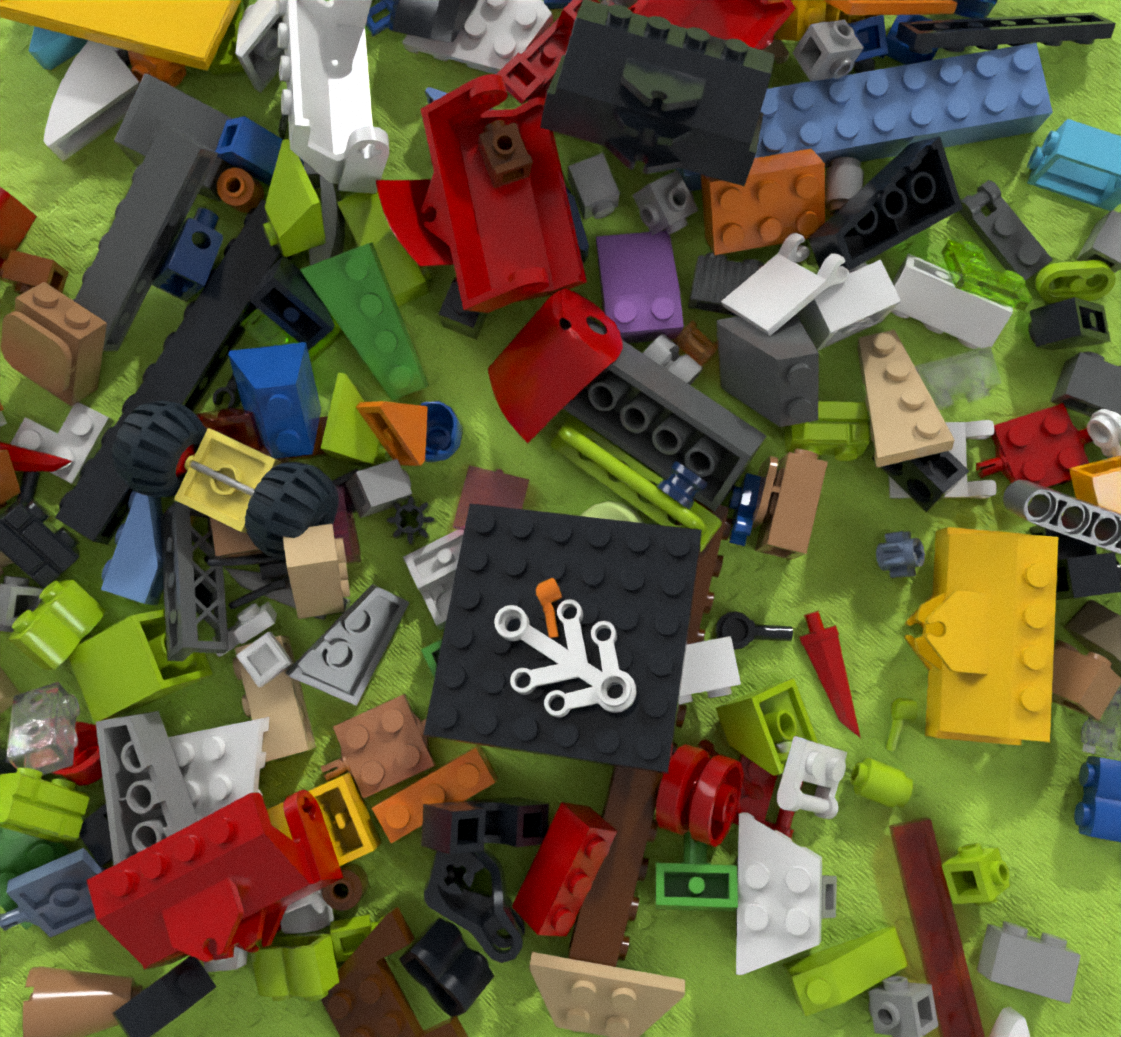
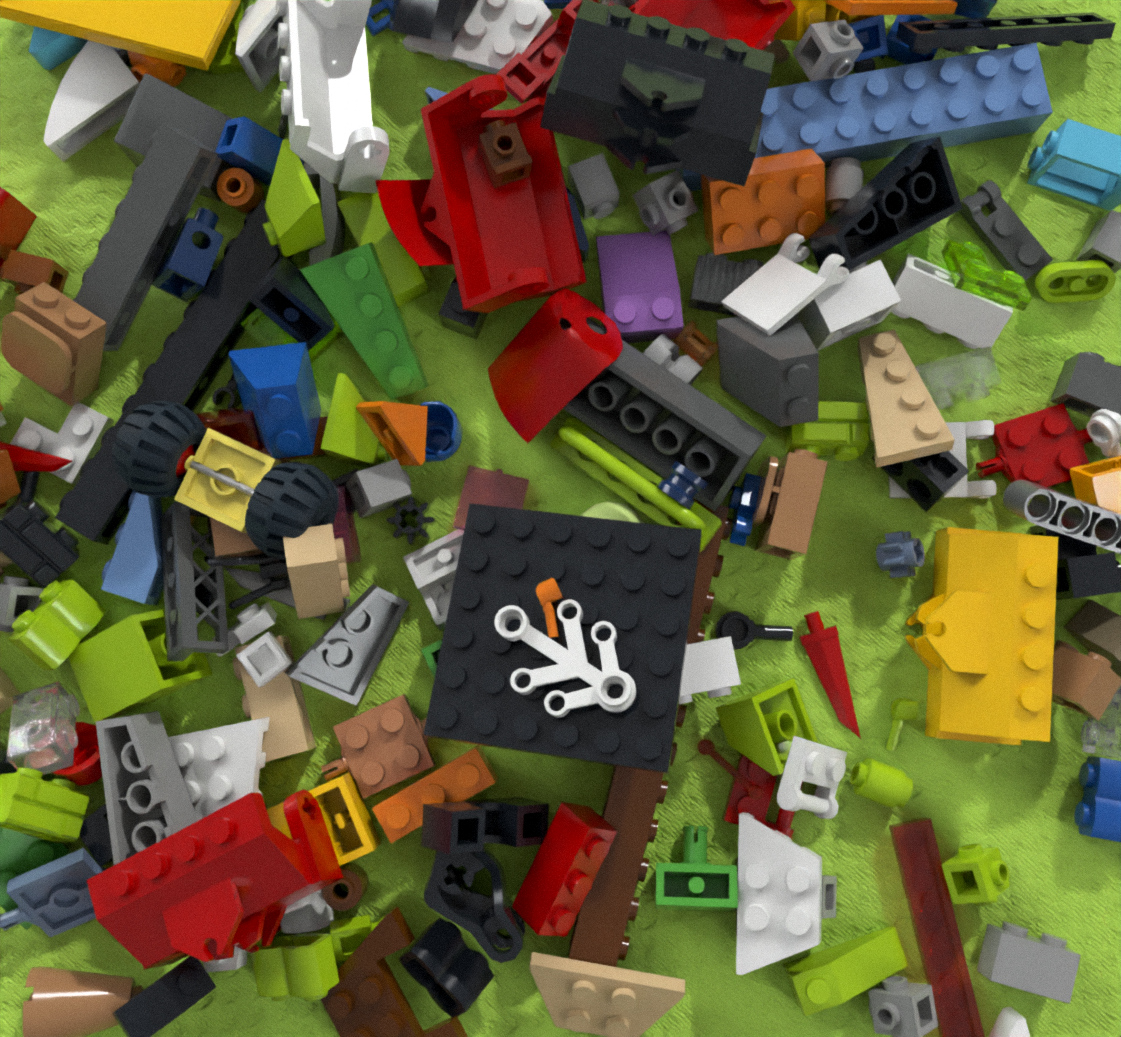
red wheel [656,744,744,847] -> none
black slope [1028,297,1111,350] -> none

